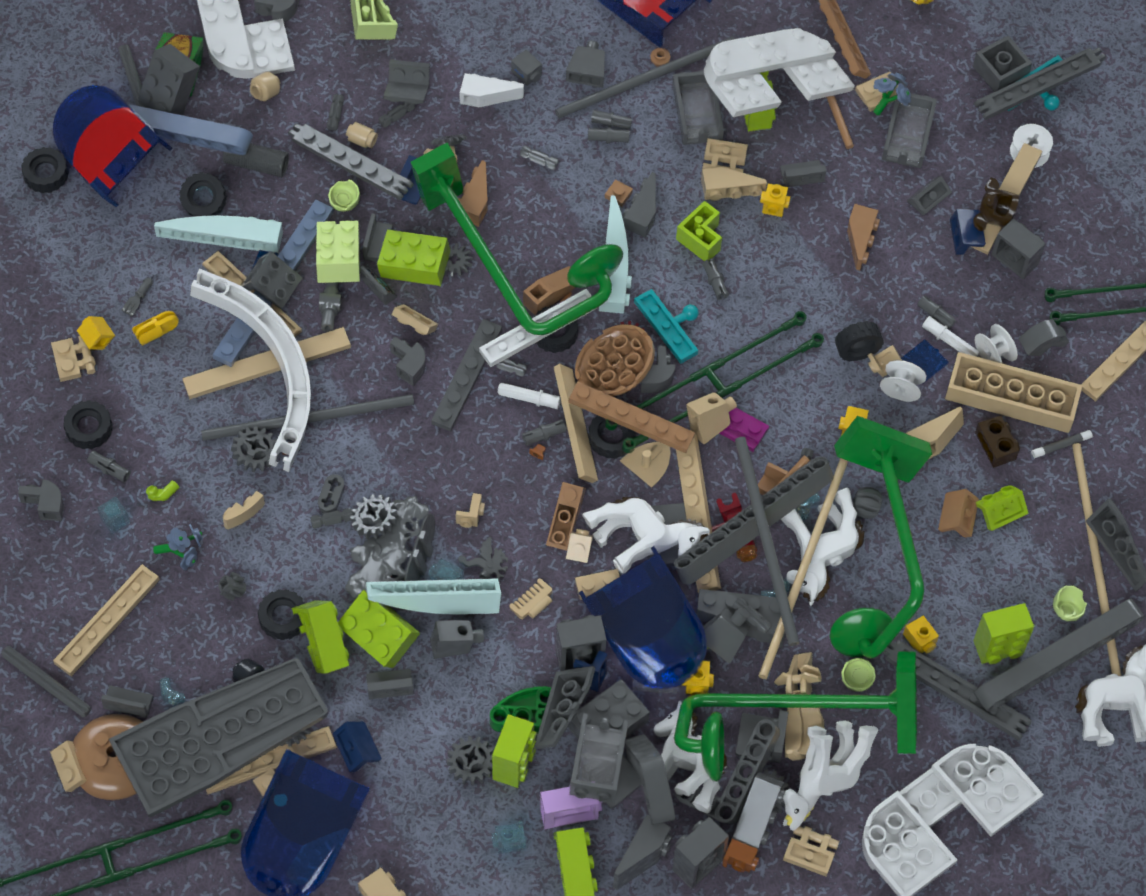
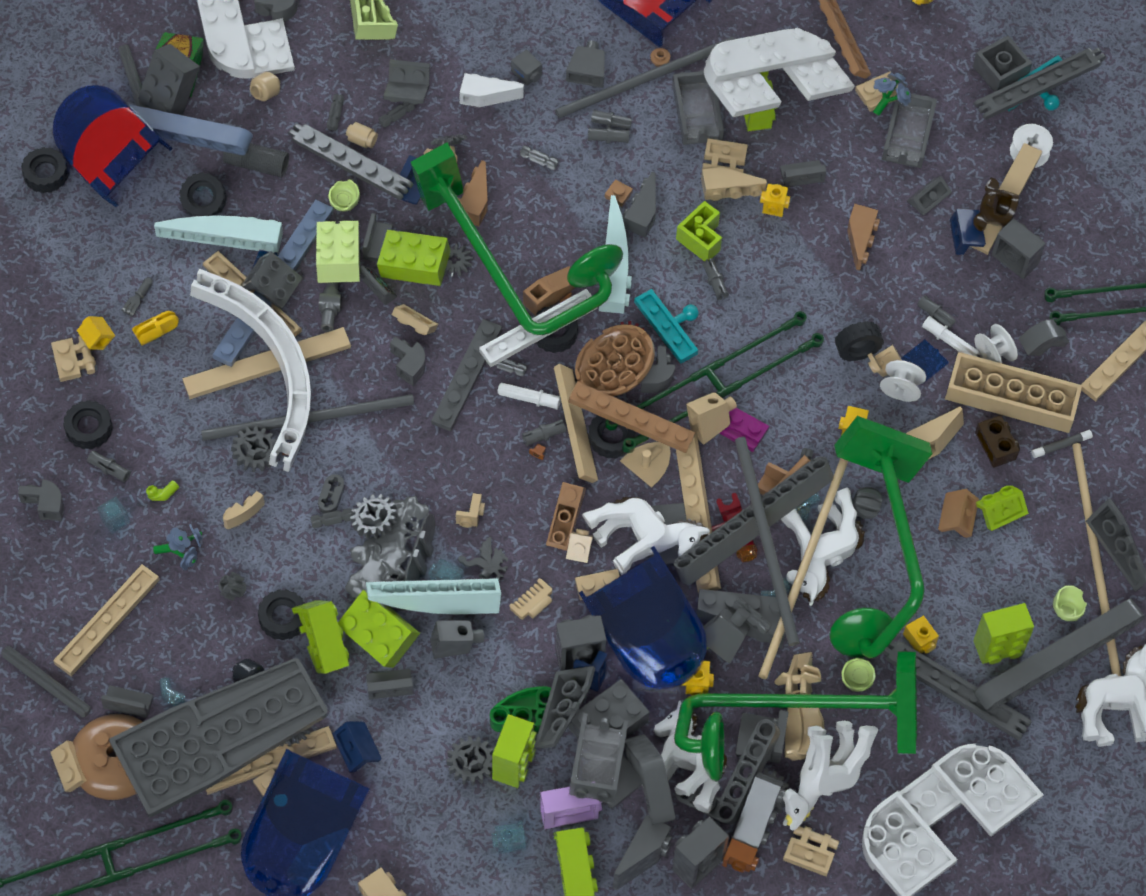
medium nougat bar [826,95,854,149] -> none

